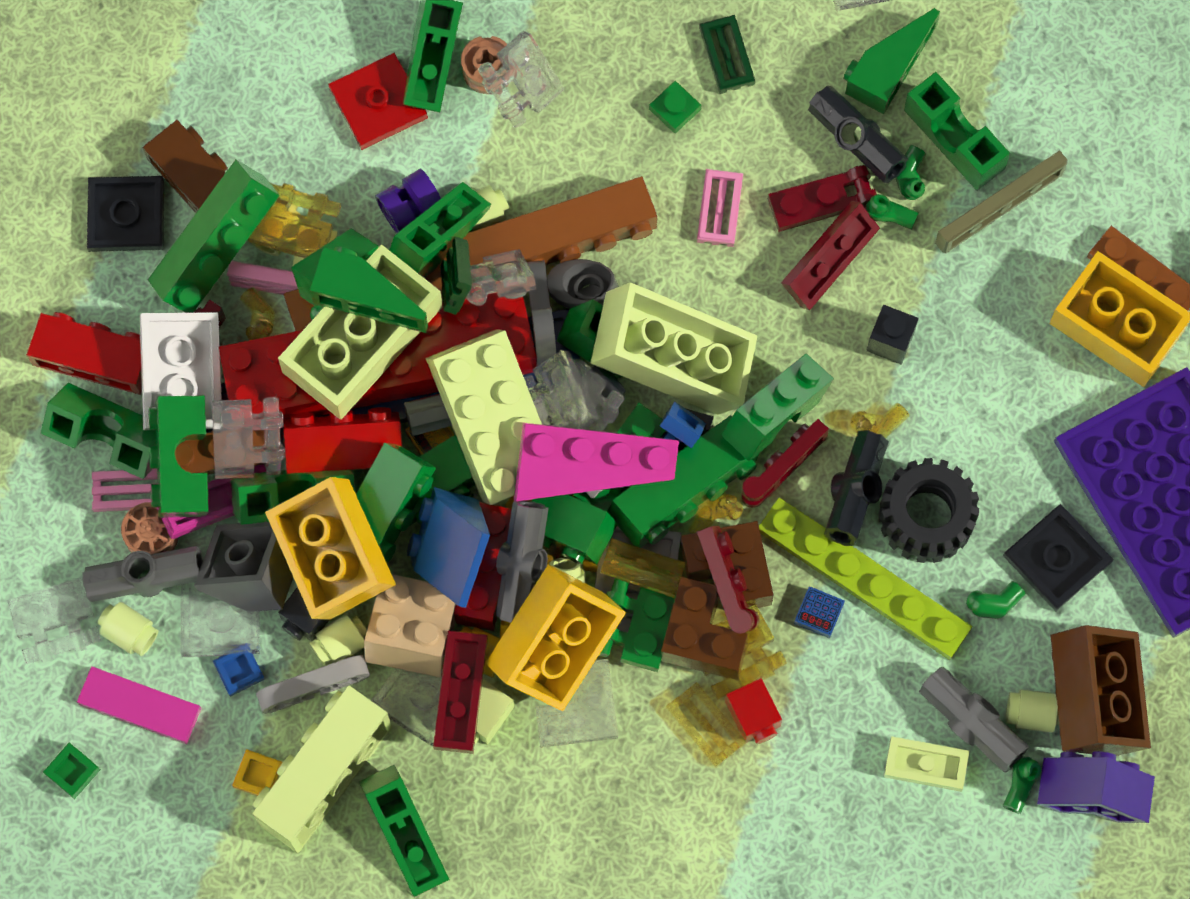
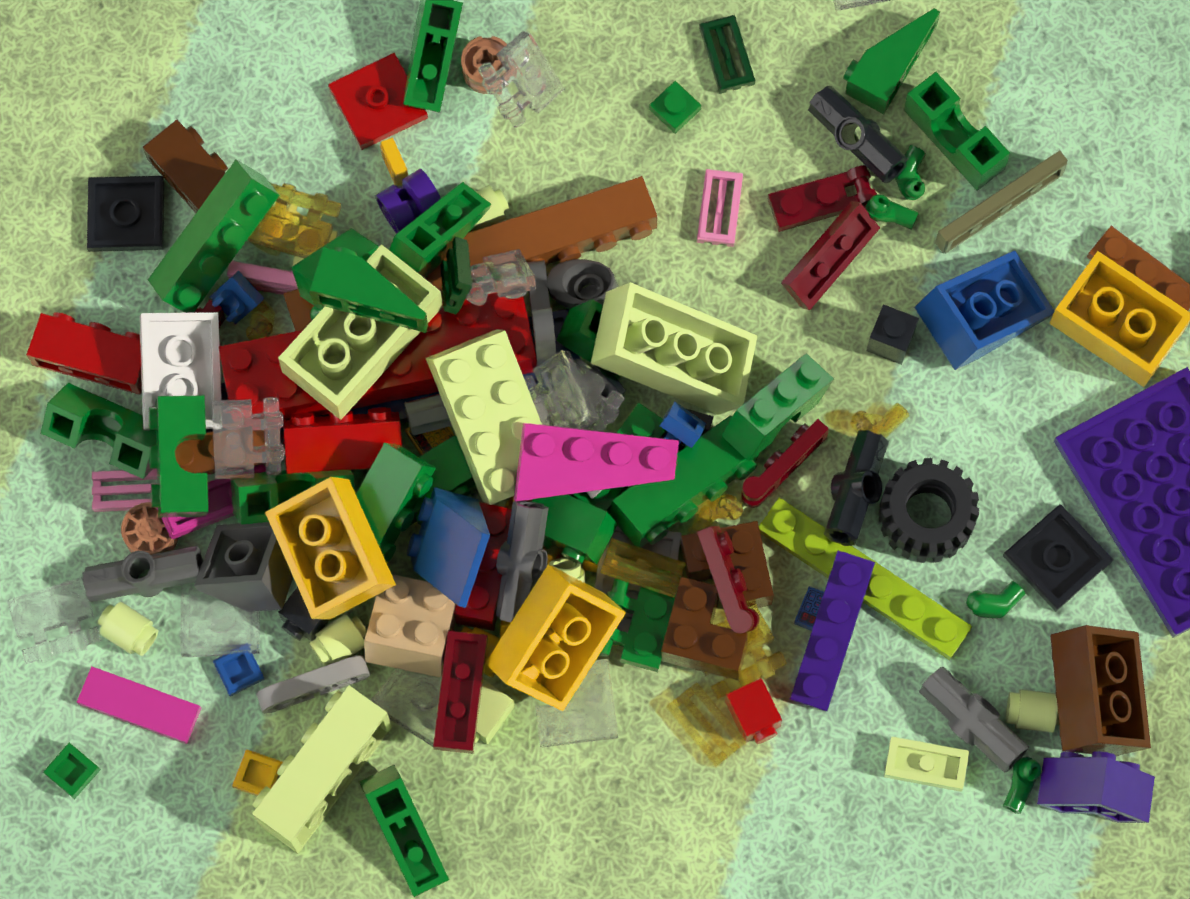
none -> blue tile [210,270,264,325]
none -> yellow tile [380,137,408,187]
none -> dark purple plate [790,550,875,712]
none -> blue slope [914,250,1054,370]

